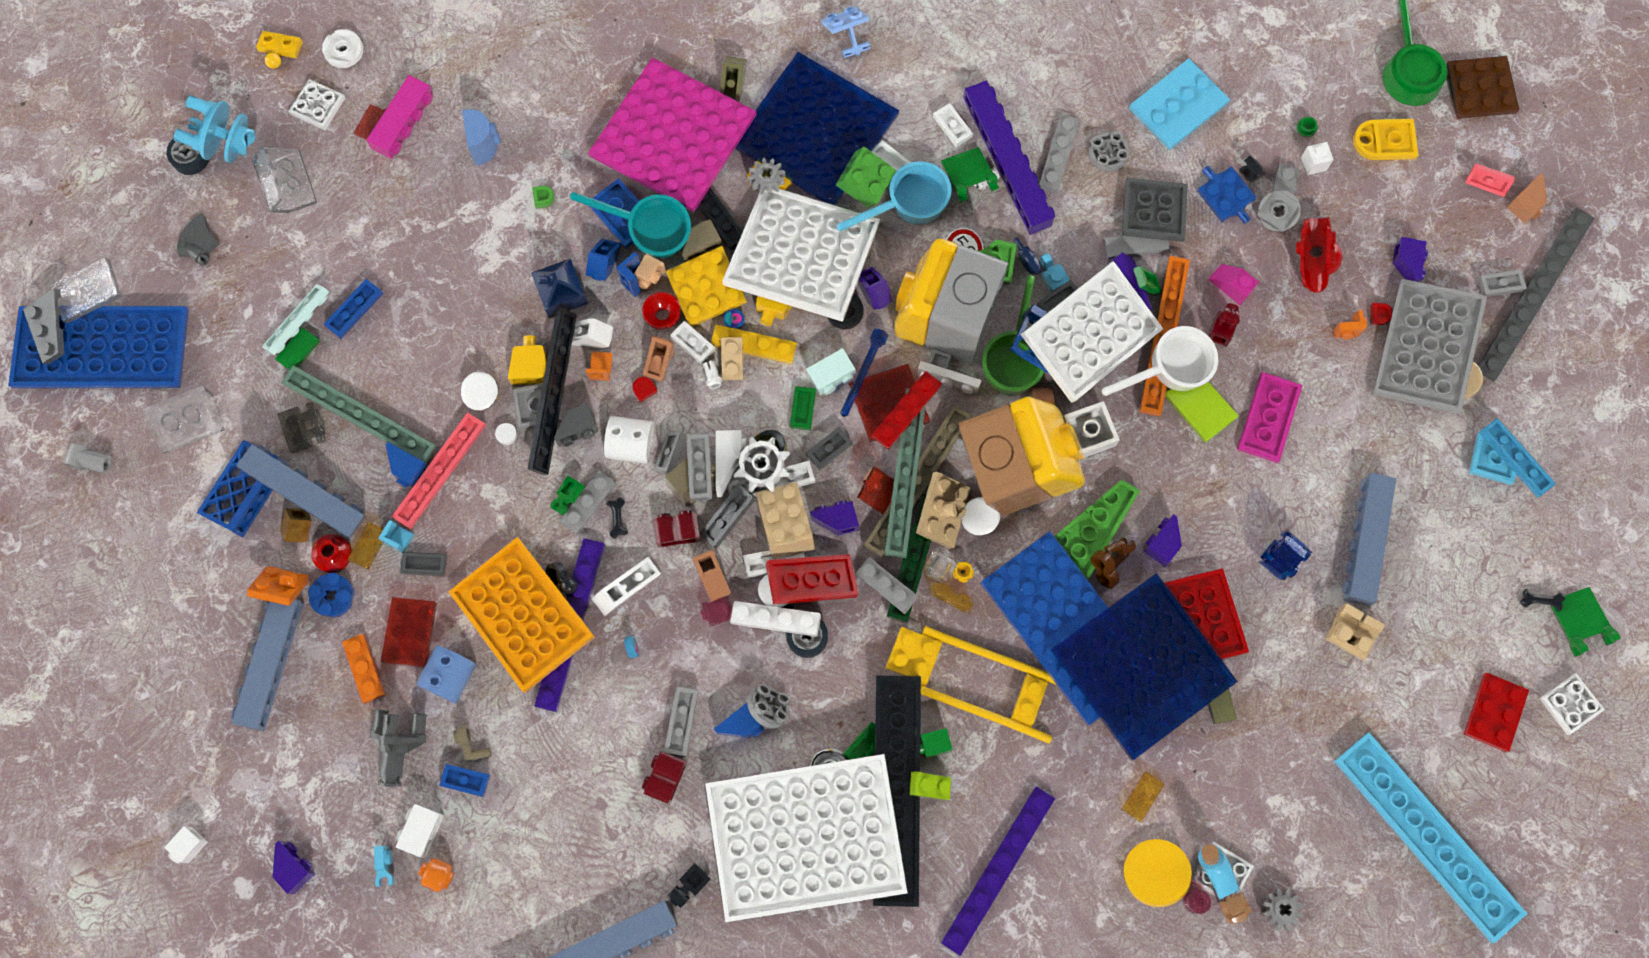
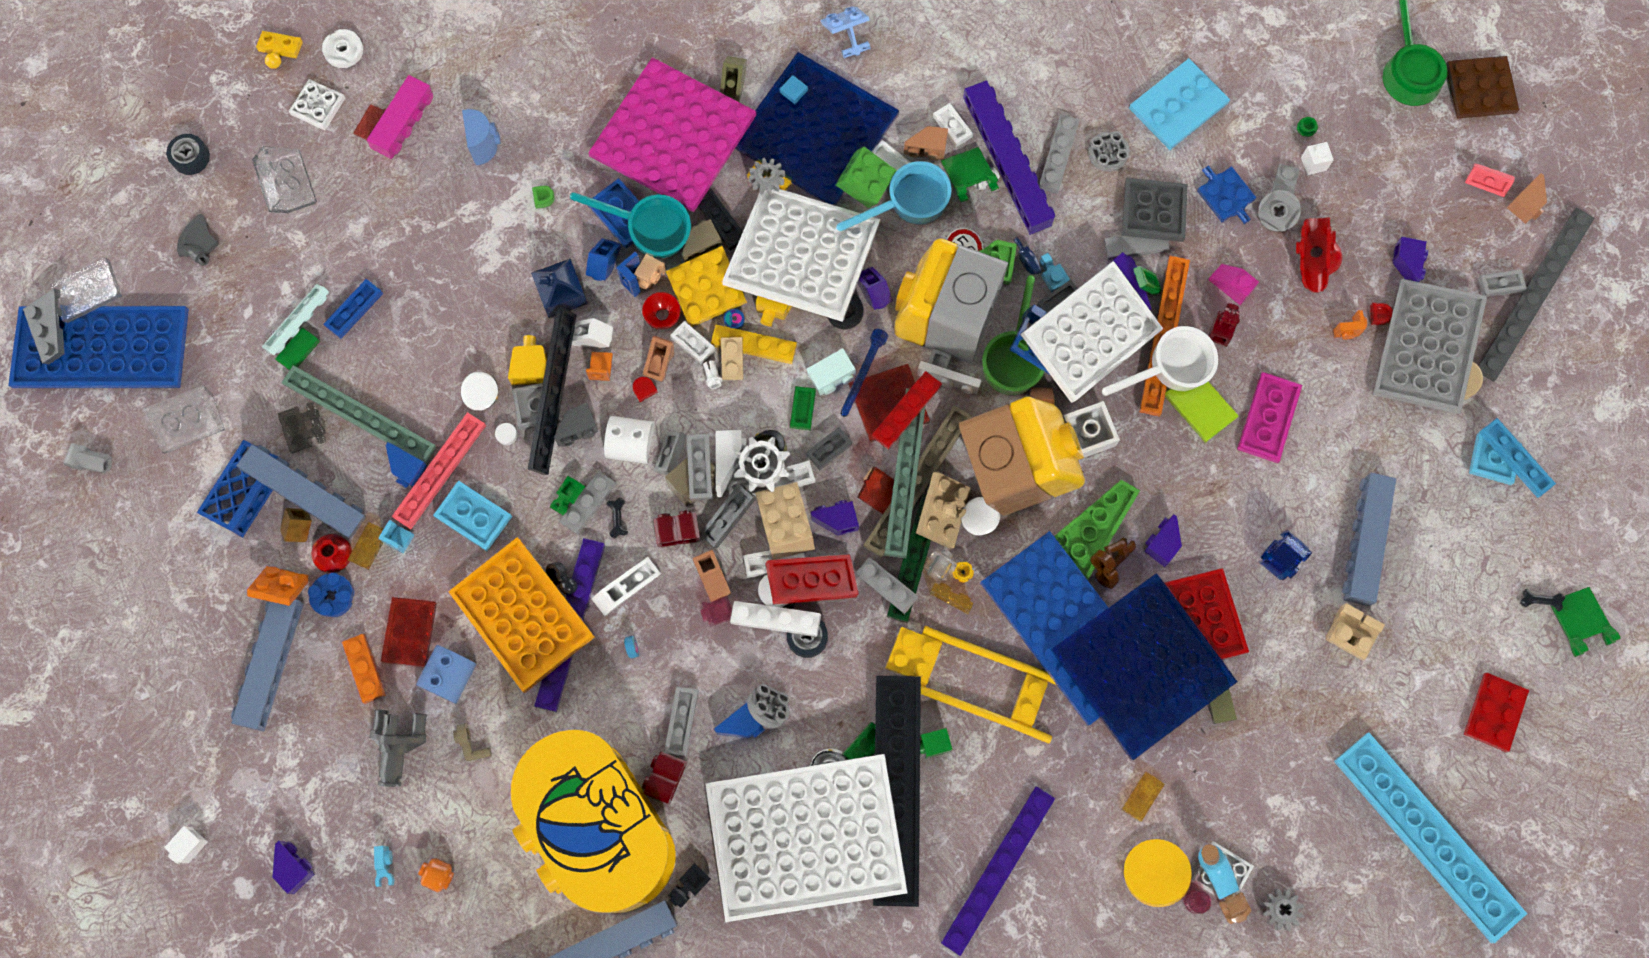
medium azure piece [174,95,255,163] -> none
white brick [395,804,444,858] -> none
dark grey tile [400,551,448,577] -> none
blue plate [439,764,490,797] -> none
lime plate [909,772,951,800] -> none
black tile [1239,155,1267,181] -> none
yellow tile [1353,119,1419,160] -> none
white tile [1539,673,1605,735] -> none
none -> medium azure plate [433,480,512,551]
none -> yellow brick [511,730,676,913]
none -> dark azure tile [779,75,808,104]
none -> nougat slope [904,126,948,160]

